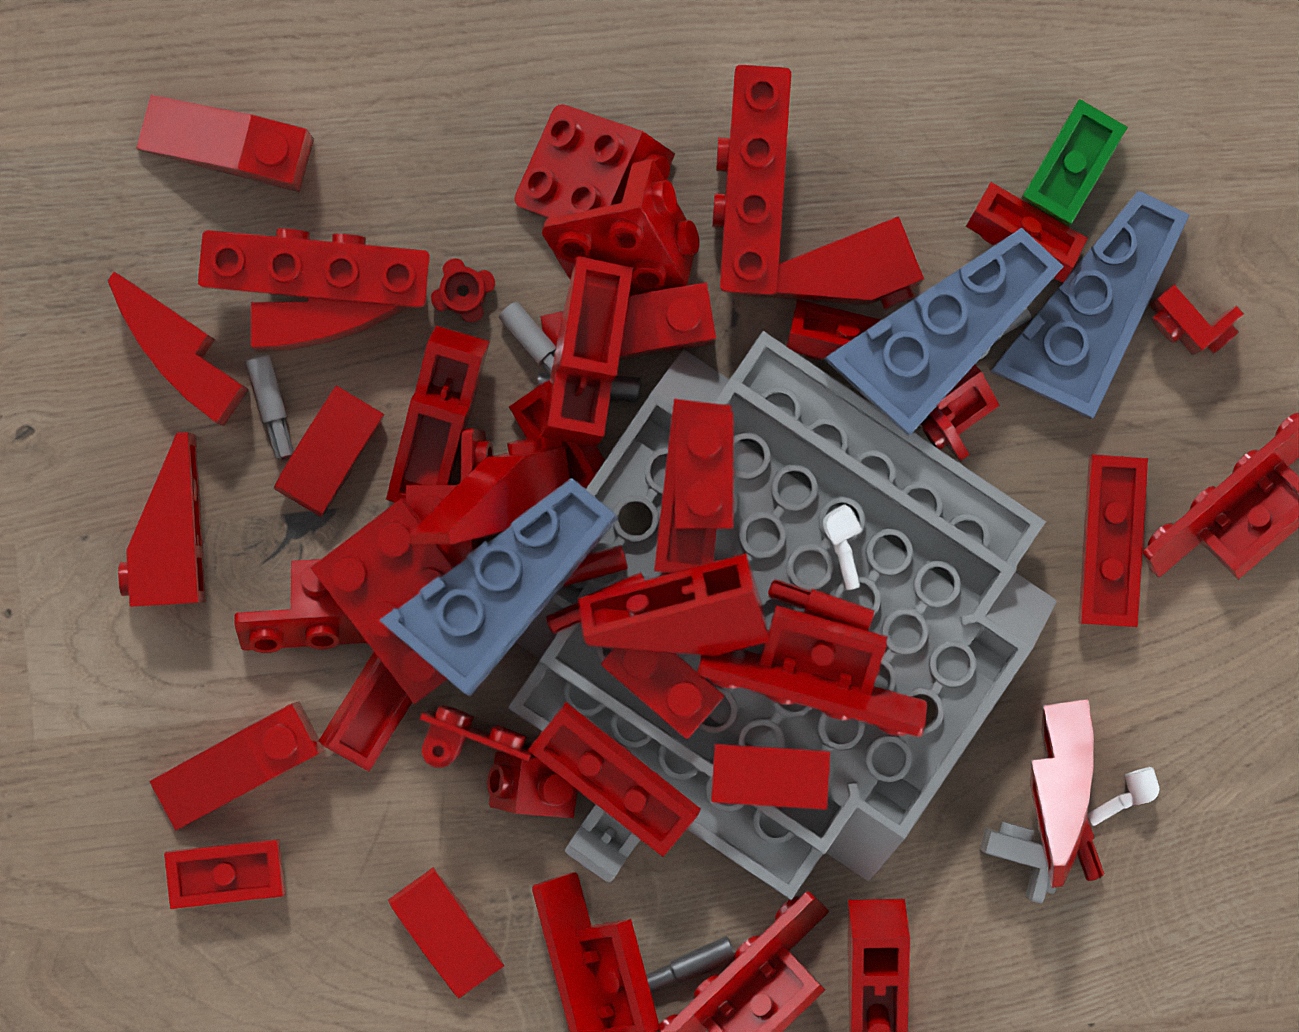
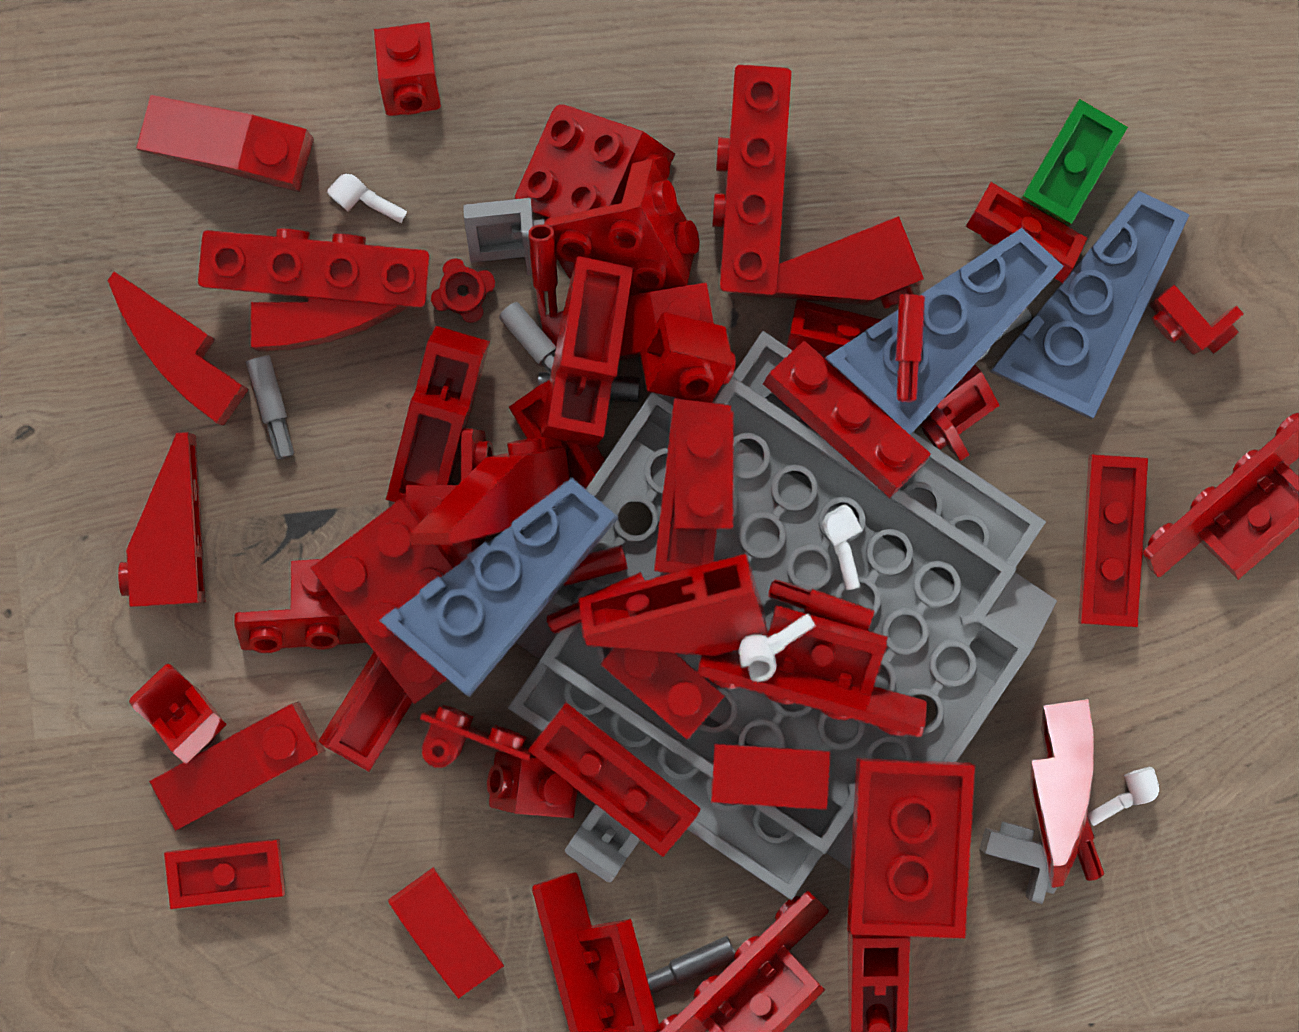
red slope [274,385,384,518] -> none
none -> red bracket [129,664,227,764]
none -> white hand [327,174,407,223]
none -> red bracket [374,22,441,116]
none -> light grey bracket [463,198,545,276]
none -> red pin [528,224,558,318]
none -> red brick [640,312,736,403]
none -> white hand [739,614,816,682]
none -> red plate [763,341,931,498]
none -> red plate [847,758,975,939]
none -> red pin [896,294,925,402]

